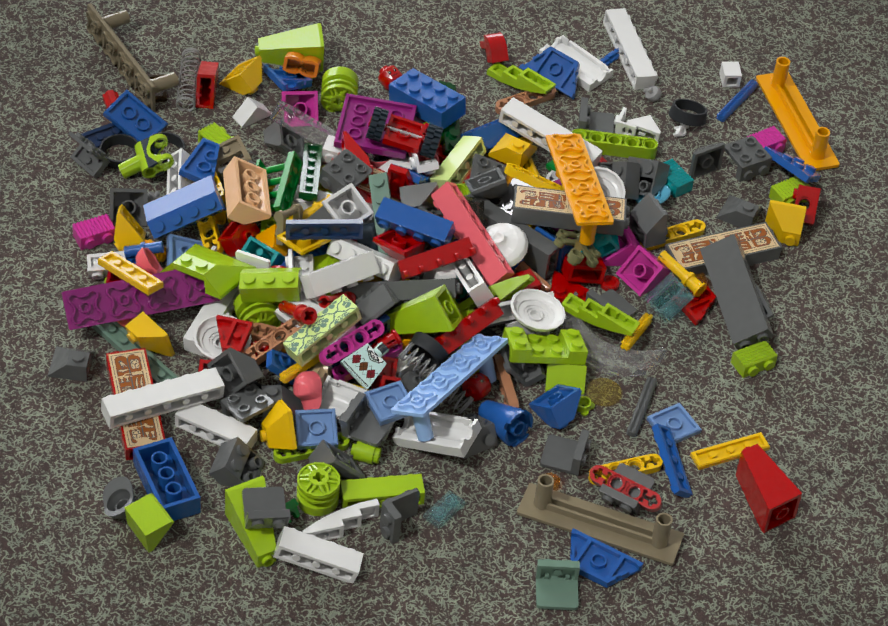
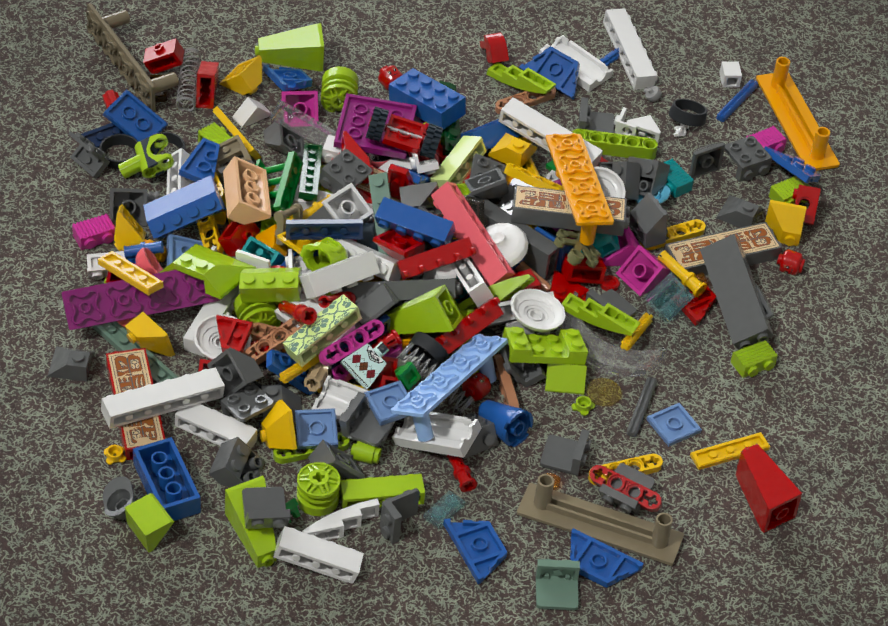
orange brick [282,51,322,78] -> none
coral piece [293,371,322,410] -> none
blue slope [529,384,582,429] -> none
blue plate [652,423,693,498] -> none
none -> yellow plate [104,445,126,465]
none -> red brick [143,38,185,74]
none -> yellow tile [213,106,262,160]
none -> lime helmet [300,237,348,271]
none -> green tile [394,362,421,390]
none -> blue wing [443,519,507,584]
none -> red pin [447,455,477,492]
none -> red head [776,249,805,276]

